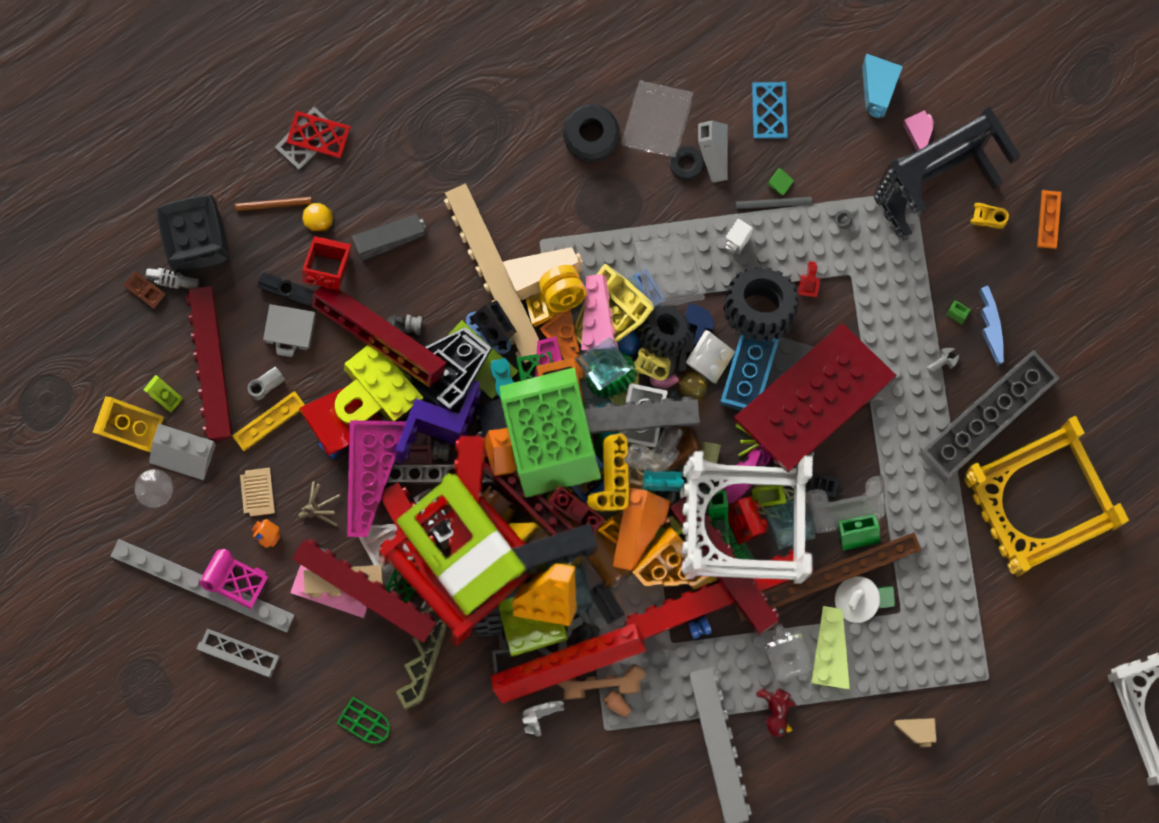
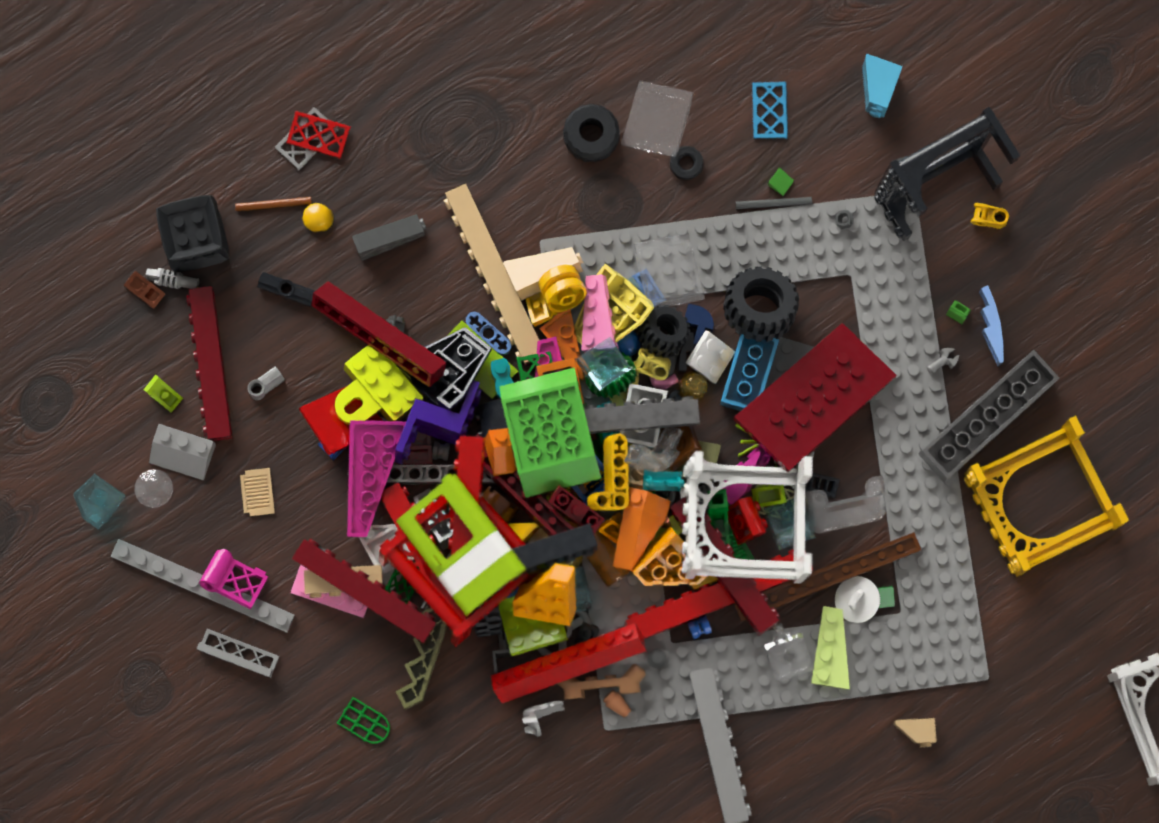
yellow slope [93,396,164,453] -> none
yellow tile [232,391,305,451] -> none
orange head [252,519,281,548] -> none
light grey piece [263,304,316,357] -> none
dark tan plant [299,481,341,527] -> none
red window [302,236,351,290] -> none
light grey wheel [405,314,423,335] -> none
black brick [472,300,517,348] -> none
black hinge [588,582,625,625] -> none
light grey slope [698,121,728,183] -> none
white brick [725,219,753,255] -> none
dark red animal [756,688,796,737] -> none
red plate [798,261,821,297] -> none
green brick [837,514,881,551] -> none
bright pink slope [903,110,934,151] -> none
orange plate [1037,190,1061,249] -> none
none -> clear light blue slope [73,474,126,530]

